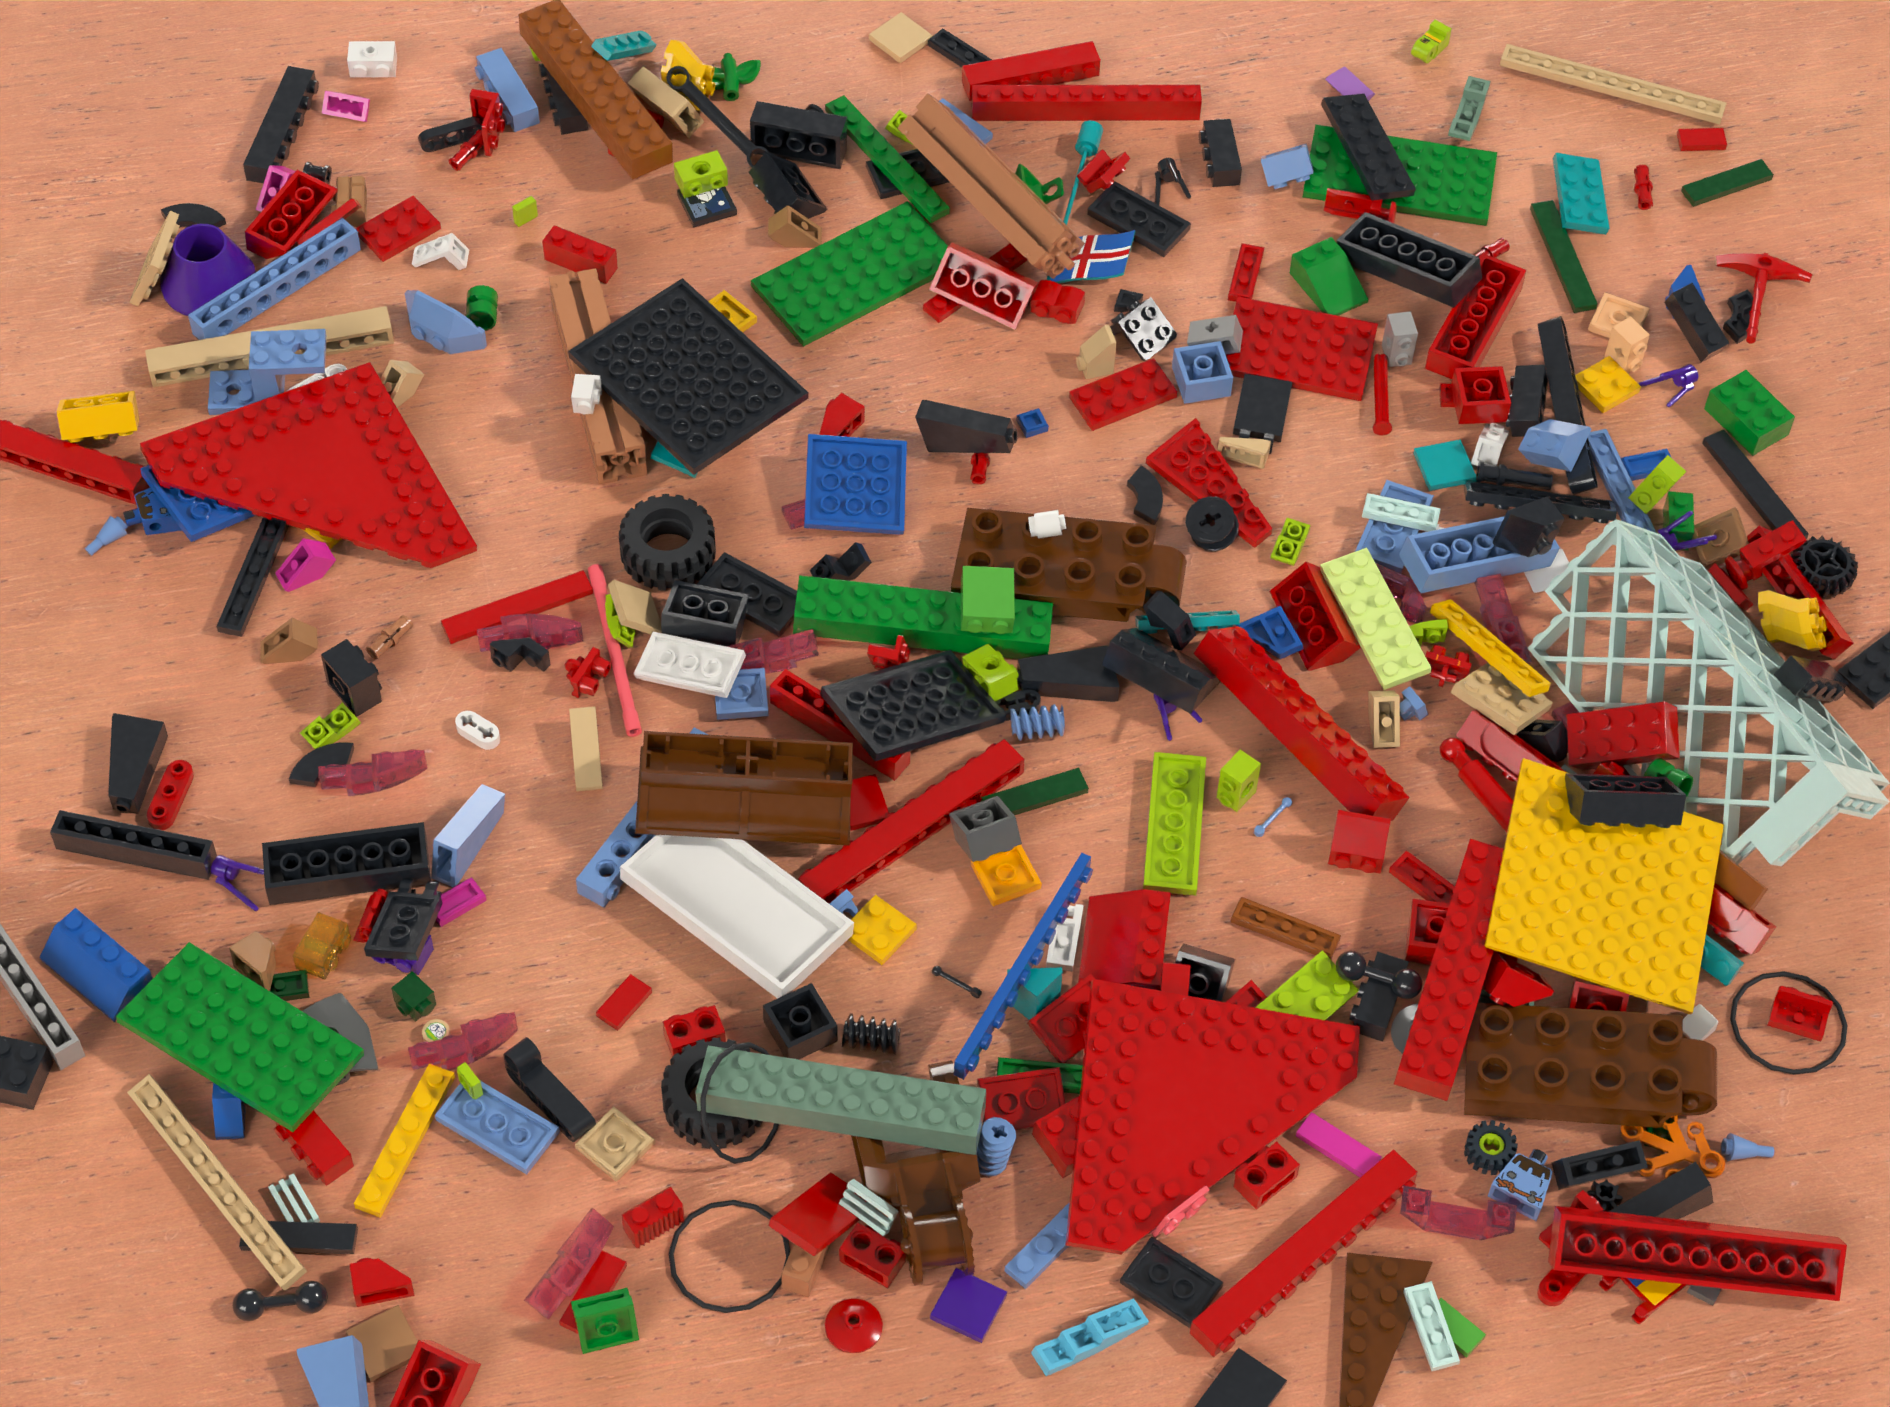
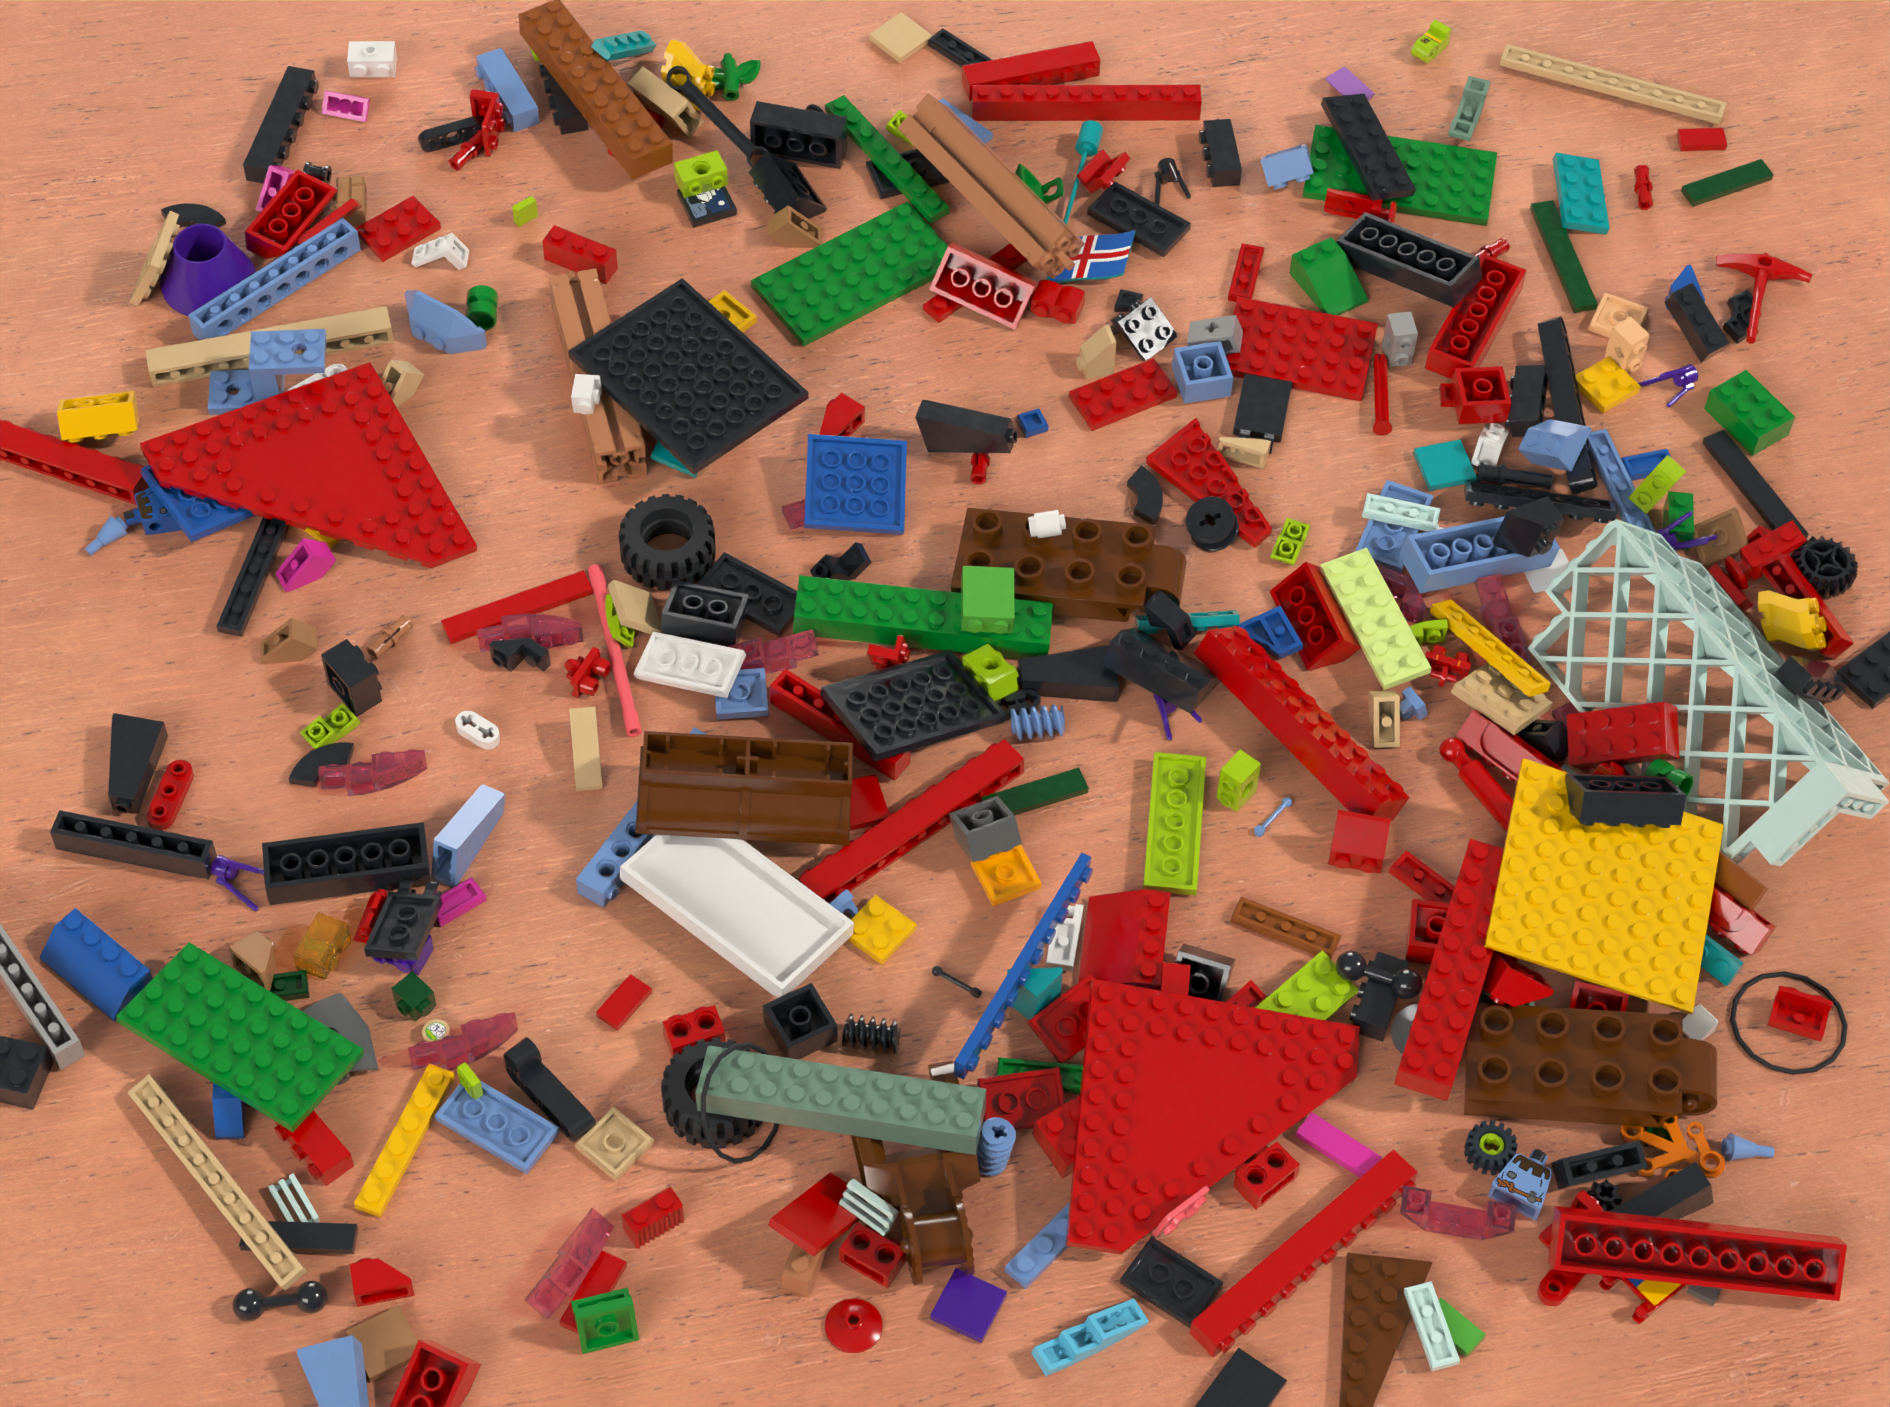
black piece [668,1200,790,1313] -> none

